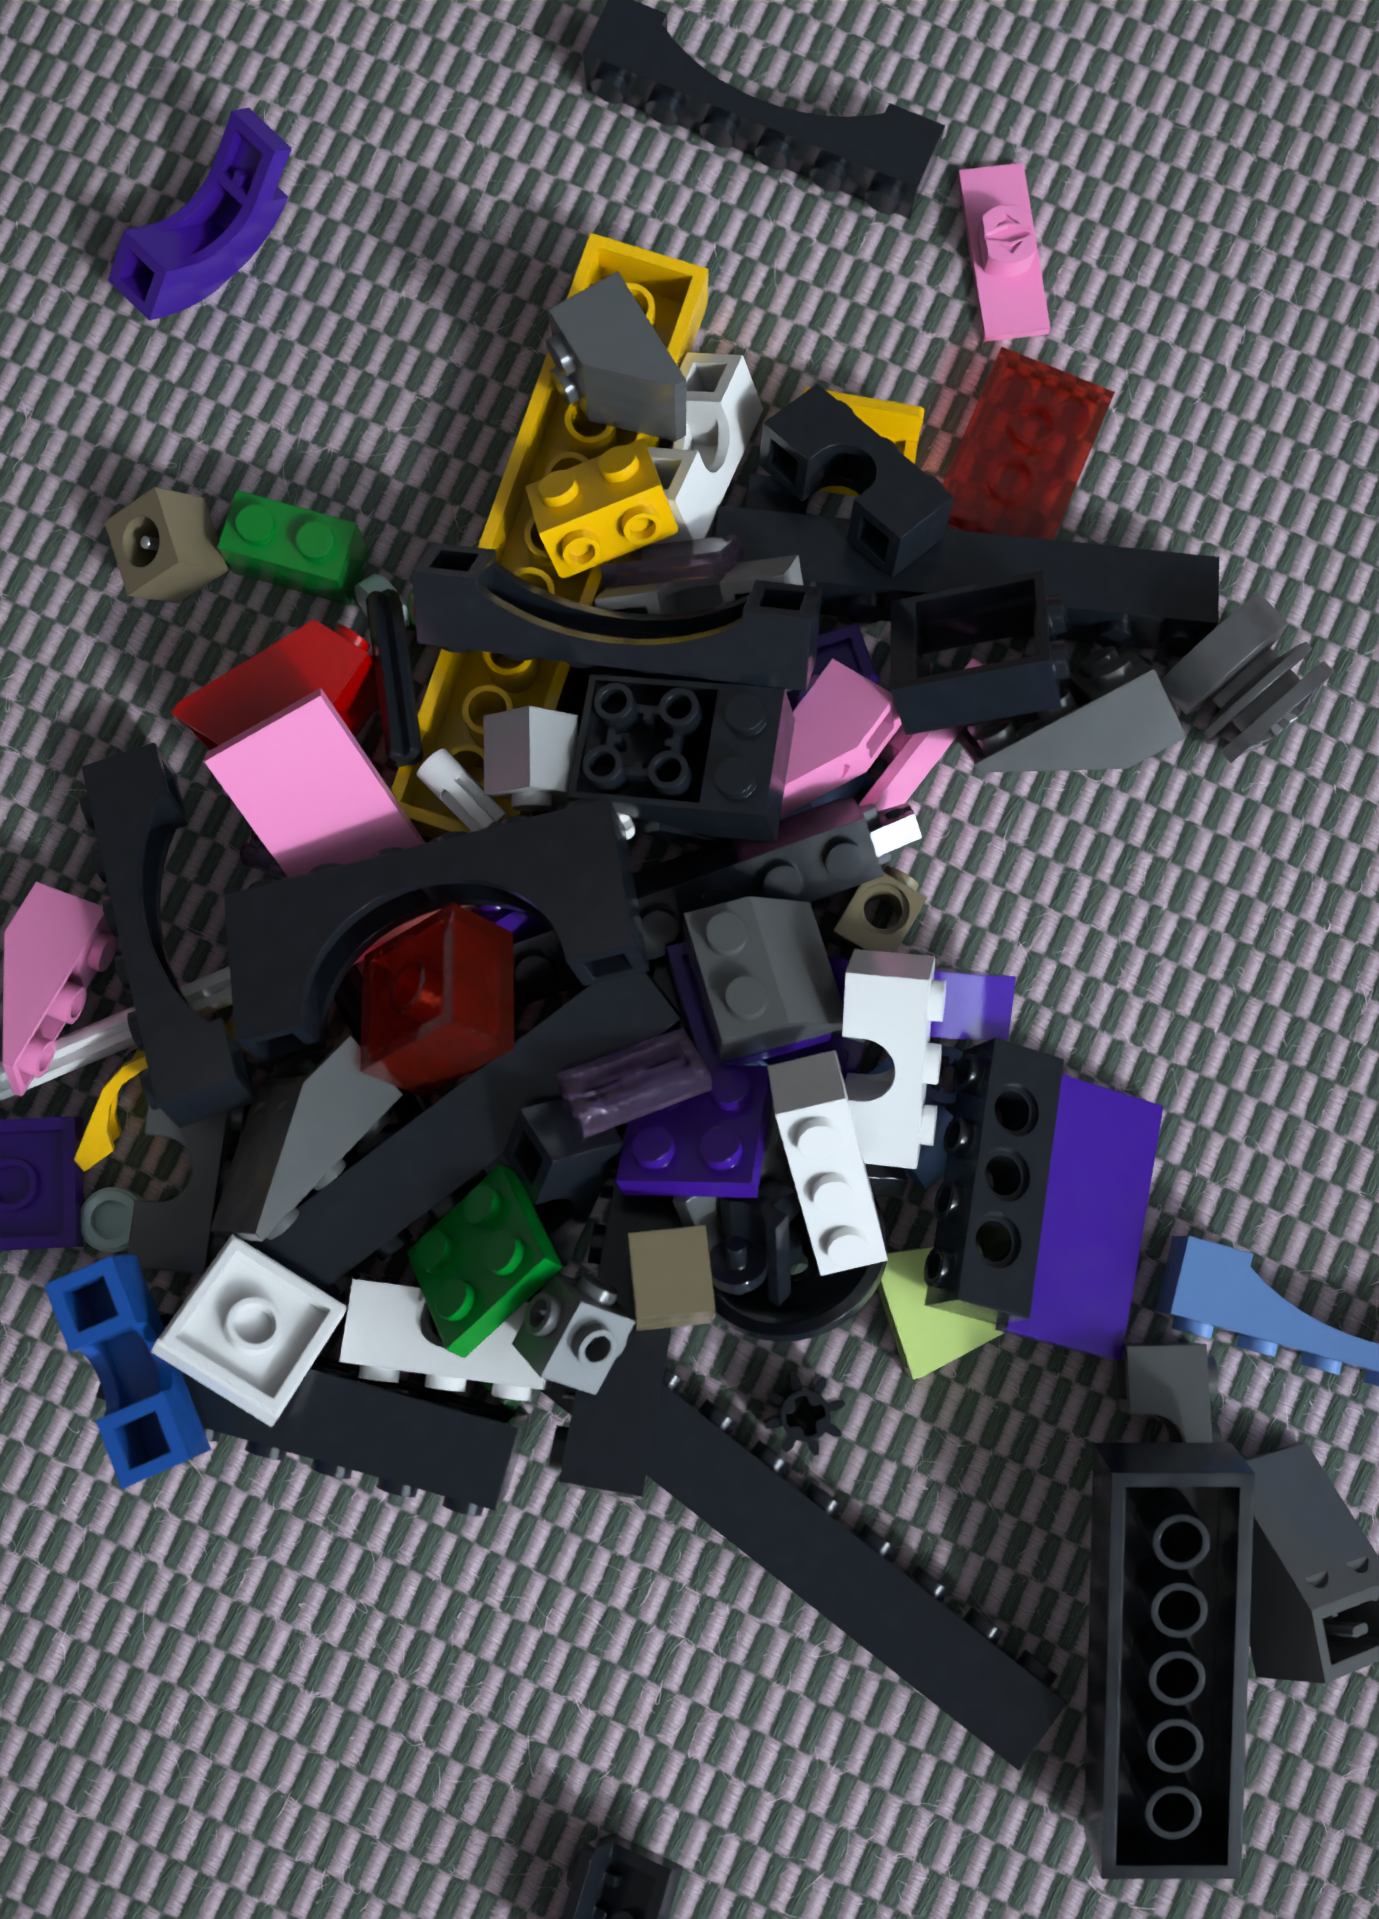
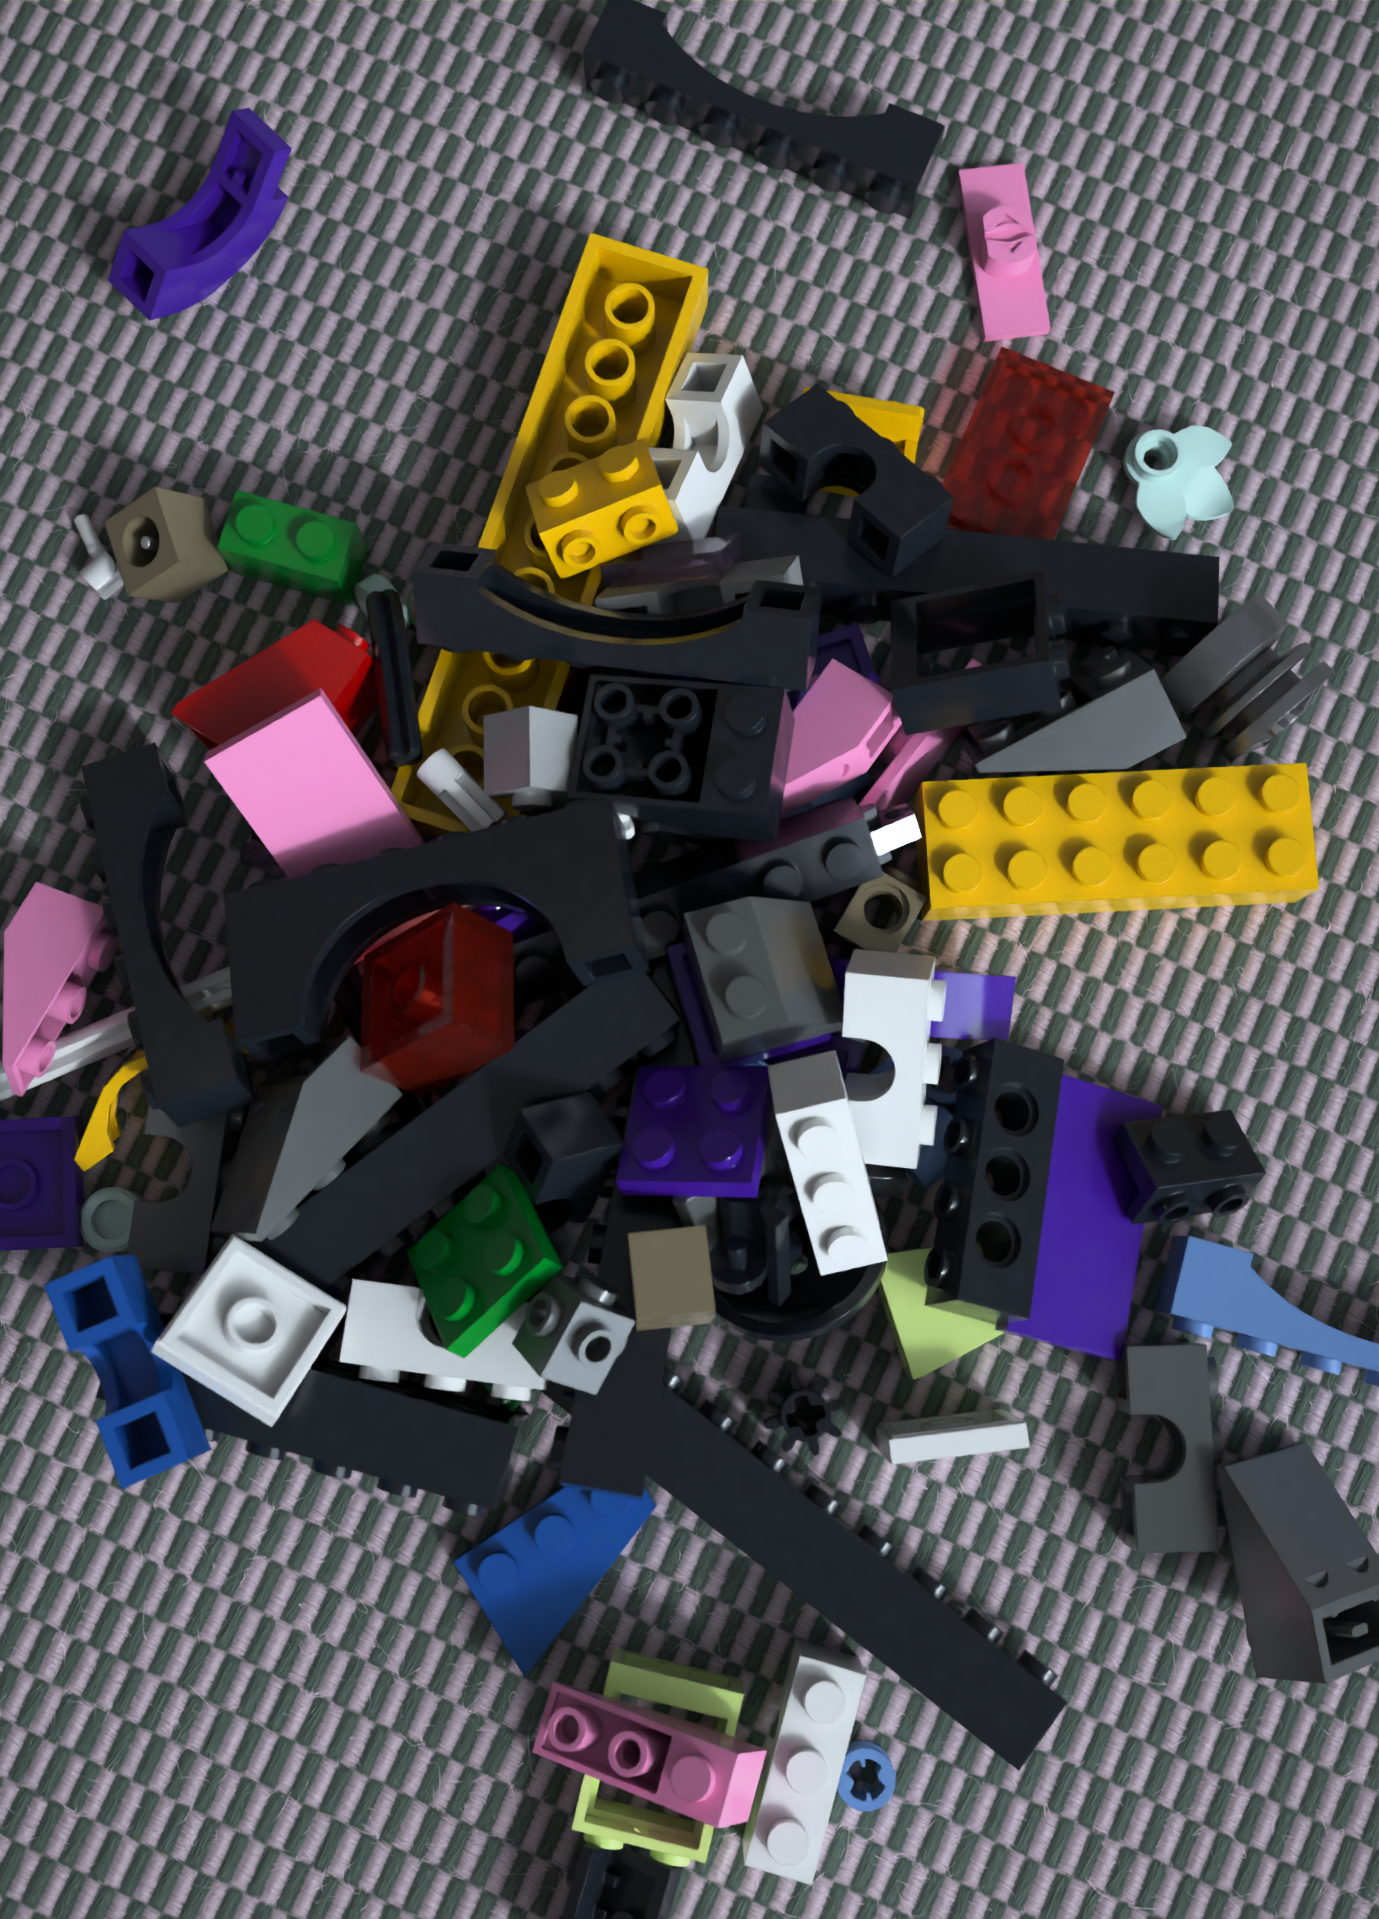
dark grey slope [546,271,686,441] -> none
clear purple tile [556,1028,712,1138] -> none
black brick [1084,1443,1255,1879] -> none
none -> white hand [74,514,124,600]
none -> blue wing [454,1485,657,1677]
none -> bright pink slope [532,1682,767,1828]
none -> yellowish green window [571,1647,744,1866]
none -> white arch [742,1639,866,1885]
none -> medium blue bush [837,1740,896,1811]
none -> white tile [875,1408,1030,1464]
none -> yellow brick [913,763,1319,921]
none -> black bracket [1113,1110,1266,1225]
none -> light aqua plate [1123,425,1234,540]

